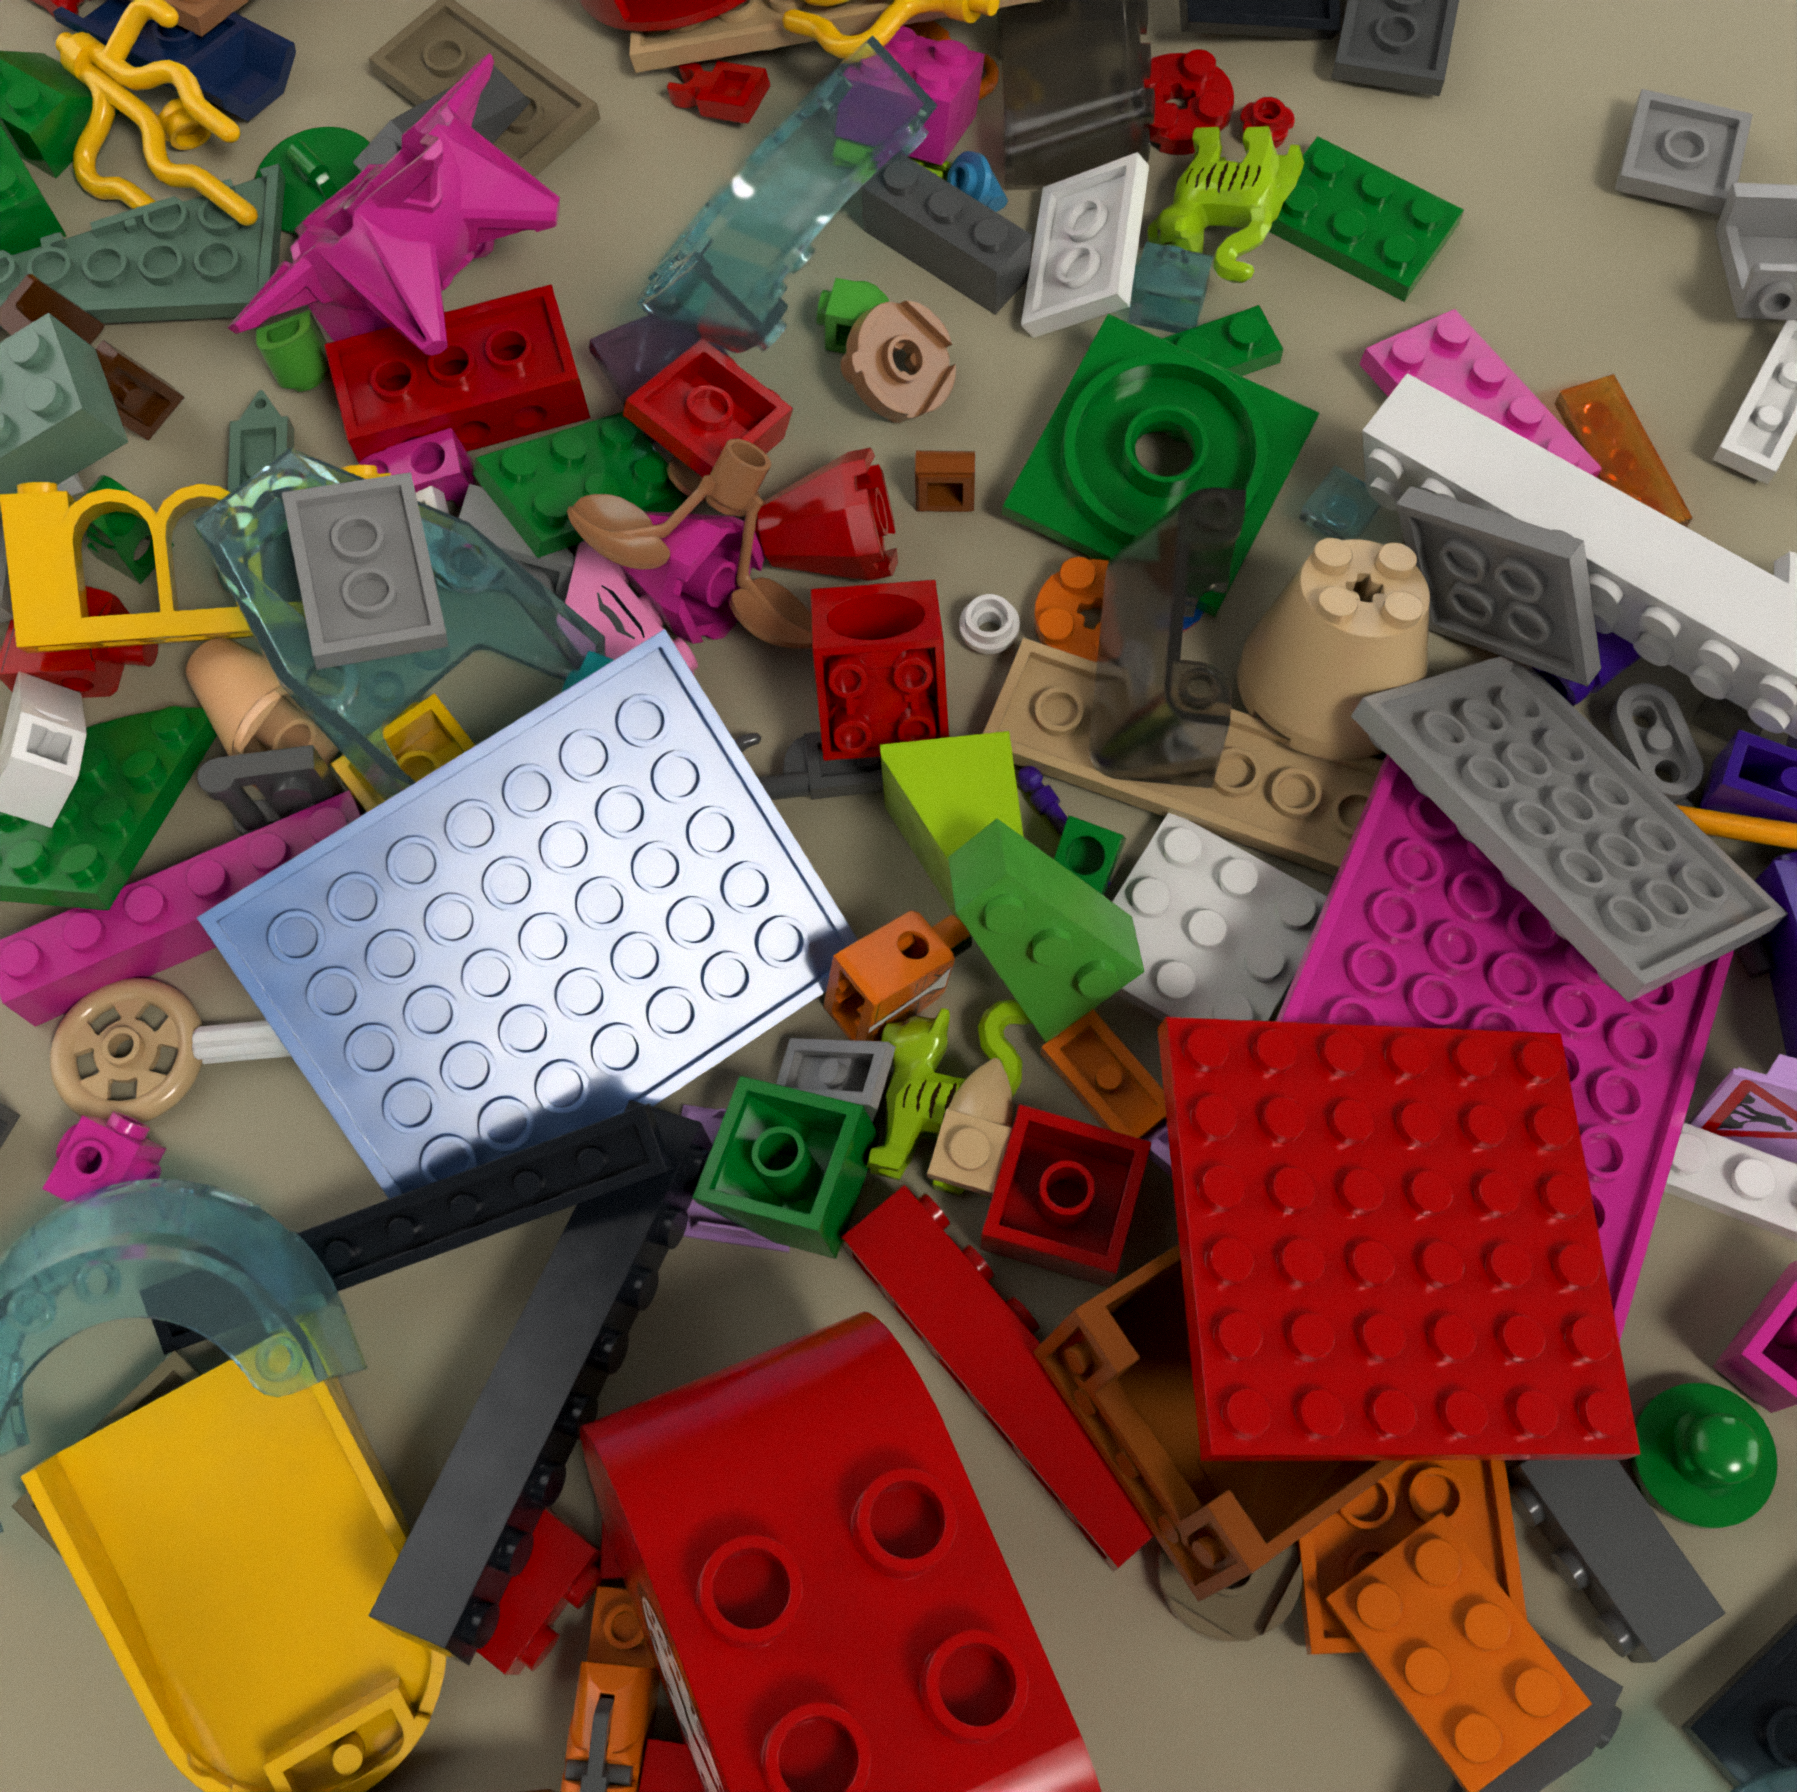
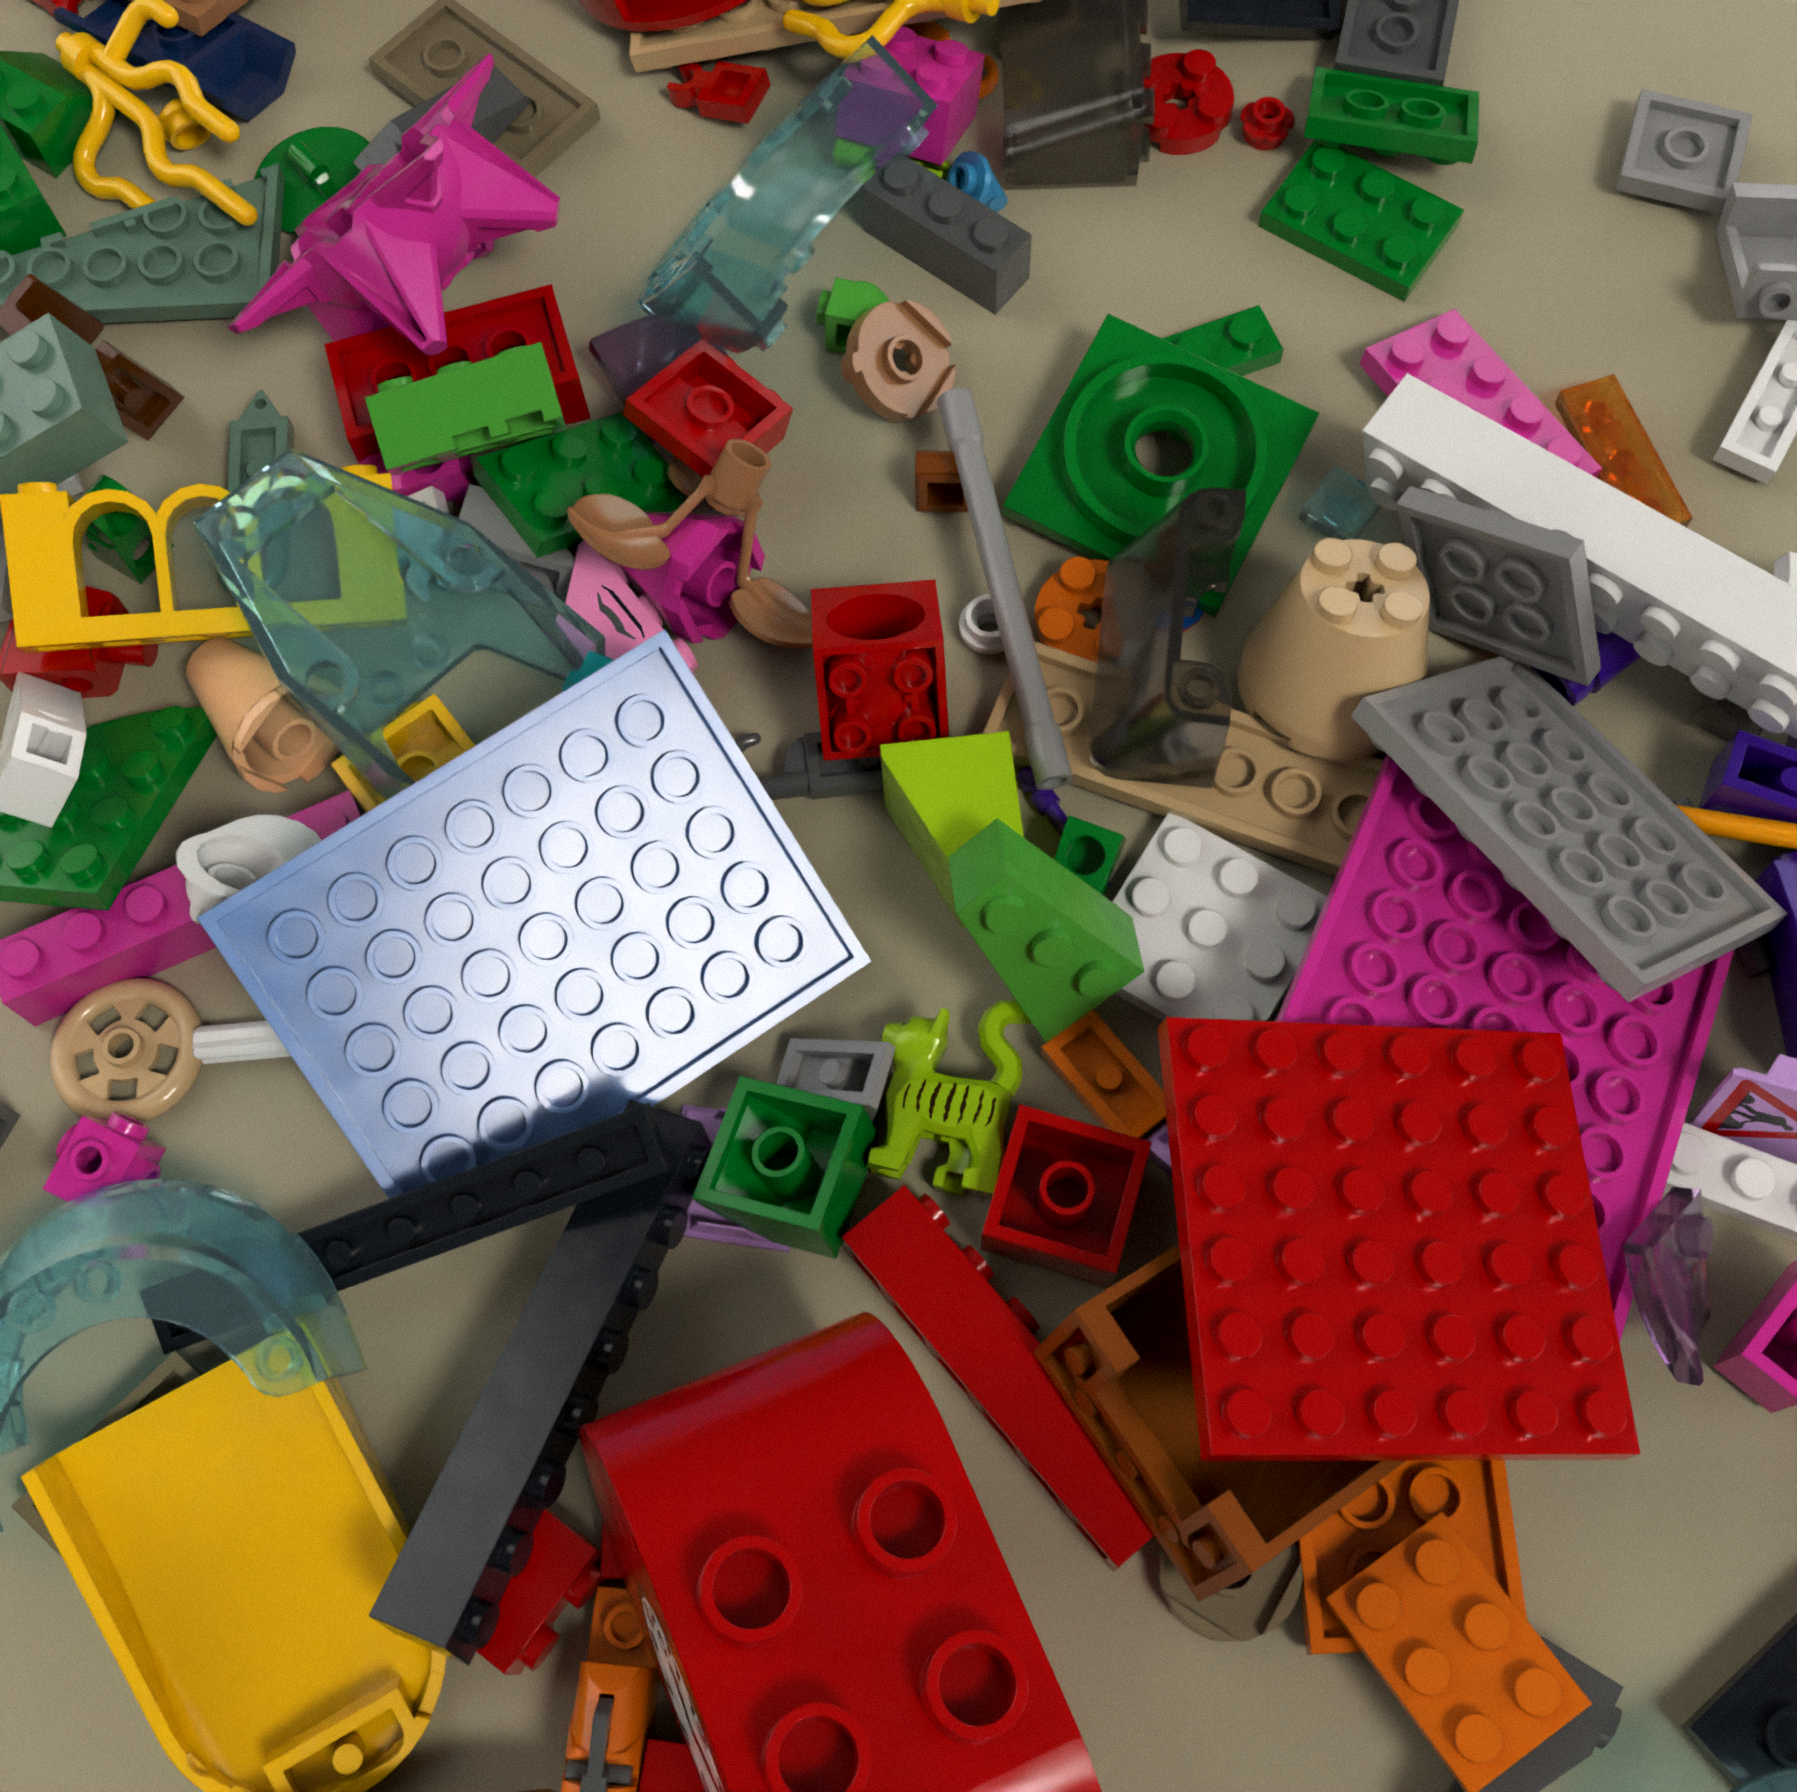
dark grey plate [197,745,345,836] -> none
bright green plate [256,310,329,392] -> none
light grey plate [281,472,448,670] -> none
red cone [755,447,898,581] -> none
orange torso [823,910,972,1041] -> none
tan plate [927,1058,1013,1197] -> none
white plate [1021,152,1149,338] -> none
clear light blue brick [1128,242,1213,334] -> none
lime animal [1147,126,1304,284] -> none
dark grey brick [1506,1460,1726,1663] -> none
light grey plate [1609,683,1704,802] -> none
green plate [1630,1383,1778,1529] -> none
none -> white piece [175,815,321,924]
none -> bright green wedge [365,342,567,475]
none -> light grey piece [937,388,1073,790]
none -> green plate [1304,66,1479,165]
none -> clear purple plate [1624,1186,1713,1386]

